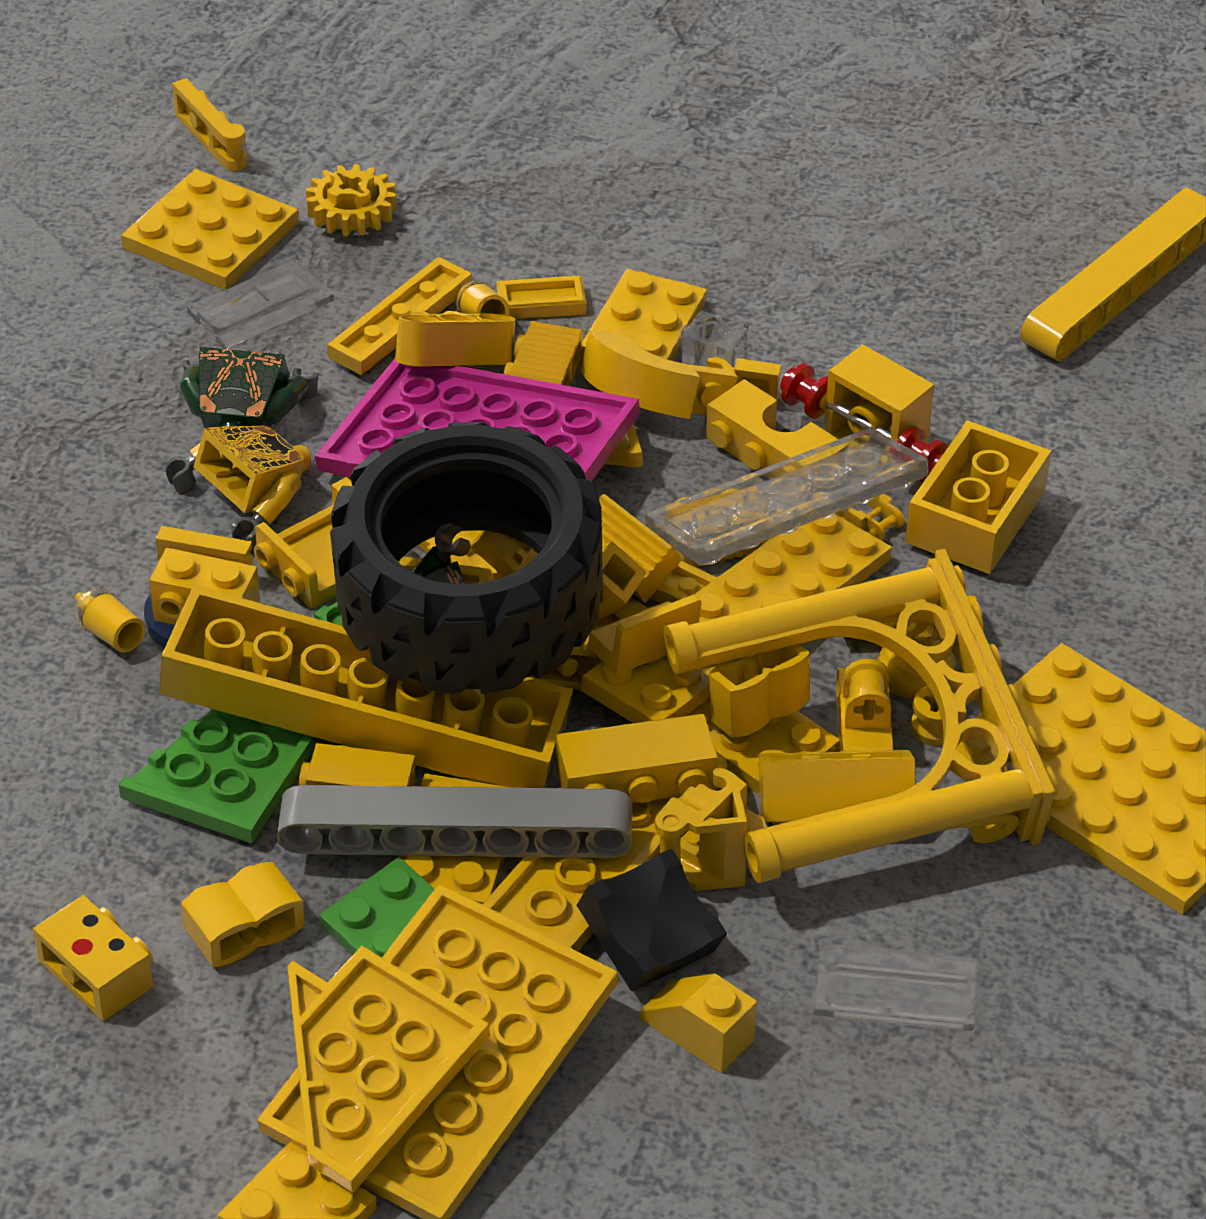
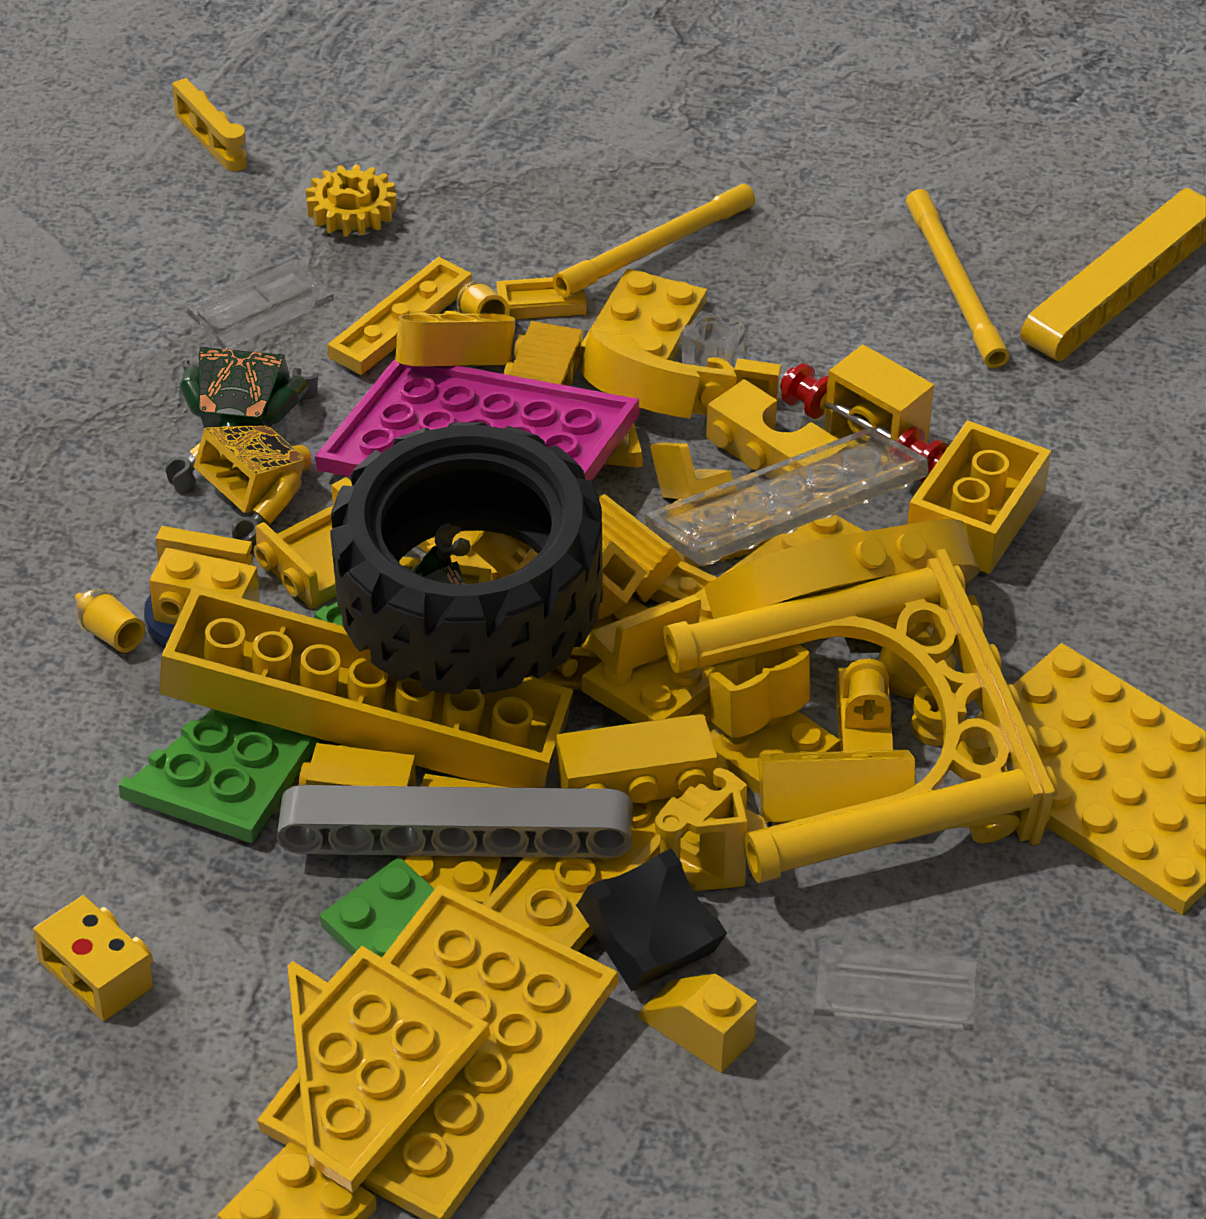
yellow plate [121,168,299,291] -> none
yellow brick [181,862,305,967] -> none
yellow piece [835,486,905,541] -> none
none -> yellow piece [553,184,755,298]
none -> yellow panel [650,442,735,500]
none -> yellow arch [704,519,980,619]
none -> yellow piece [906,189,1010,369]

